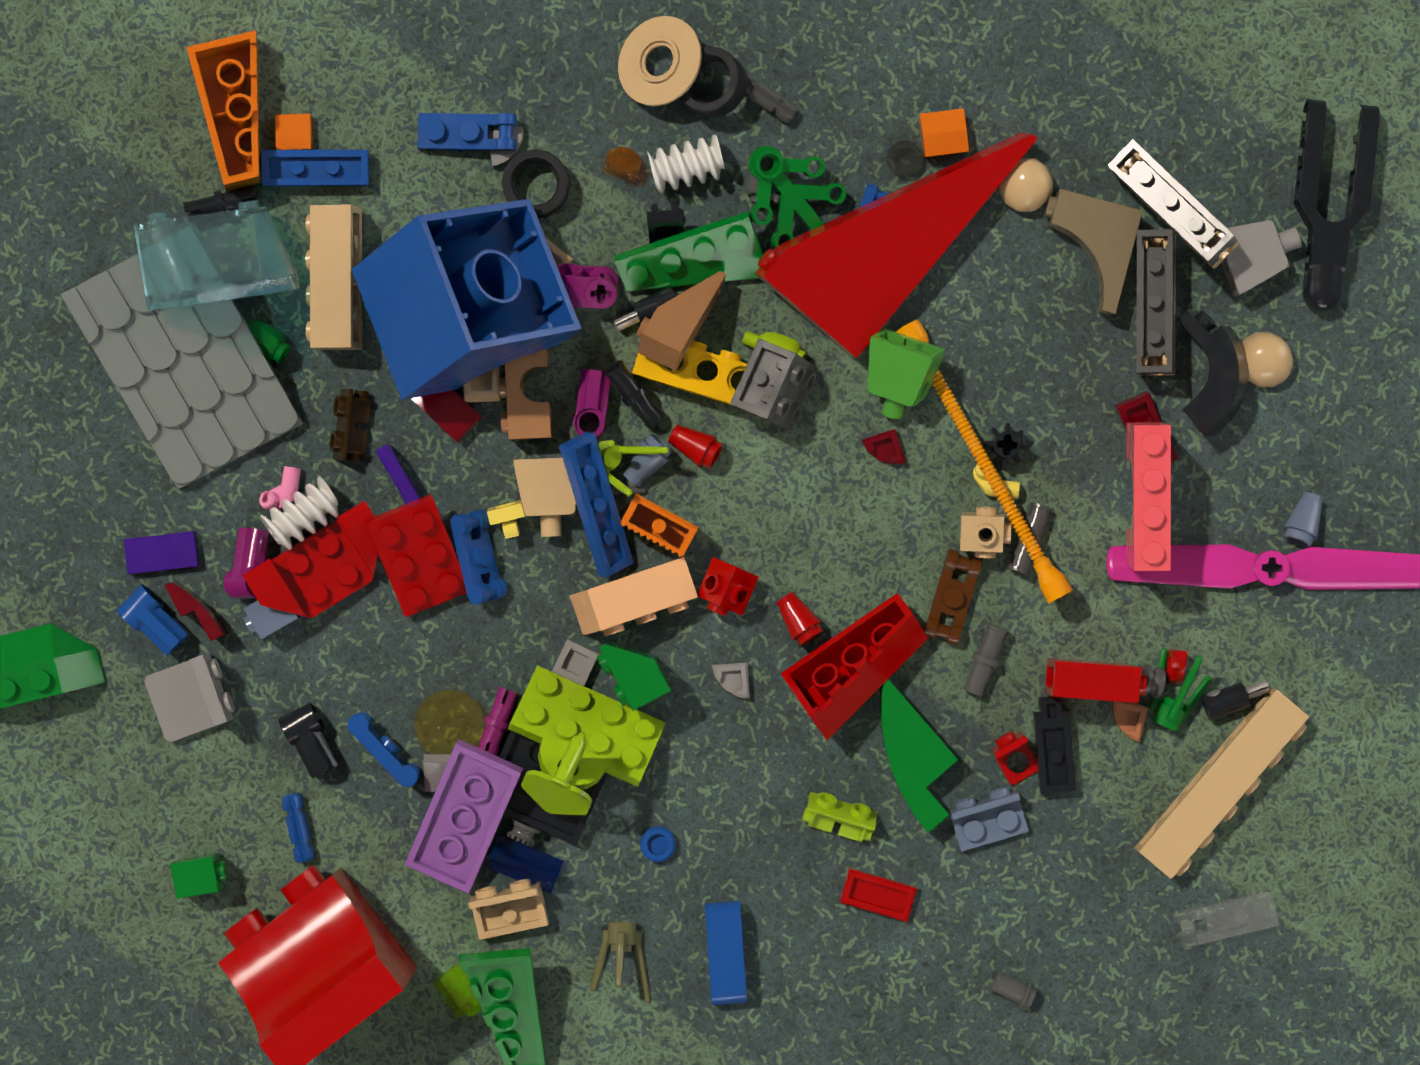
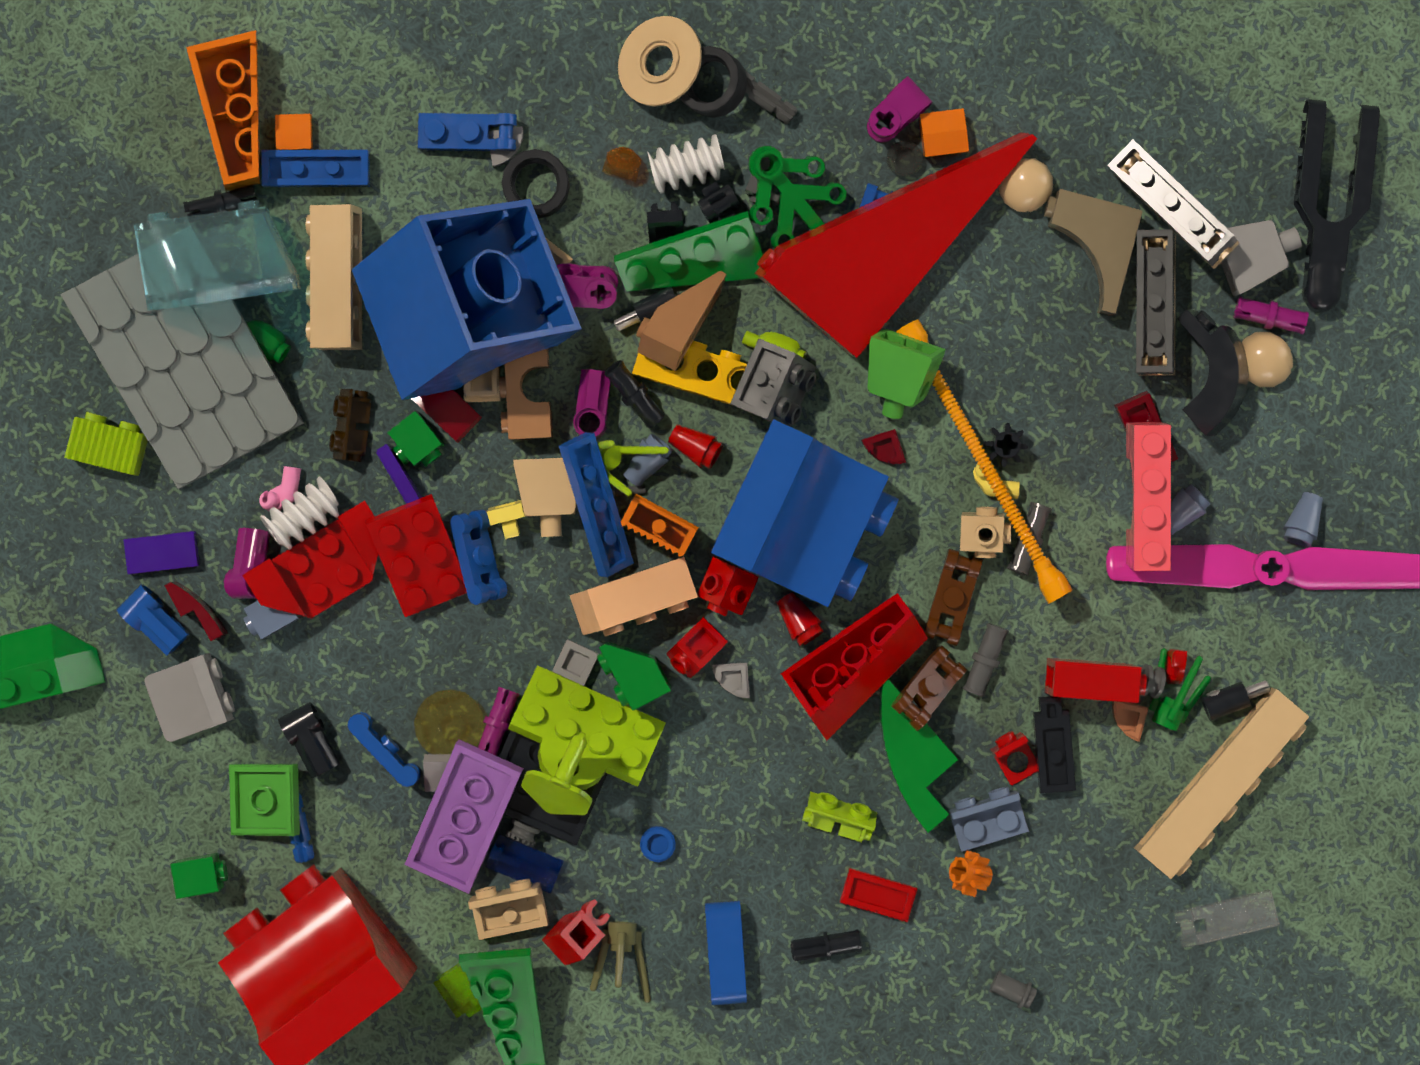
none -> lime brick [64,412,148,476]
none -> bright green tile [229,764,300,836]
none -> green brick [387,410,444,467]
none -> red brick [542,899,610,966]
none -> red bracket [666,617,728,678]
none -> black gear [697,182,741,224]
none -> blue brick [711,419,899,607]
none -> black axle [790,929,862,961]
none -> magenta piece [867,76,933,143]
none -> reddish brown plate [891,645,967,731]
none -> orange gear [949,850,993,897]
none -> sand blue cone [1171,484,1211,535]
none -> magenta pin [1233,296,1309,335]

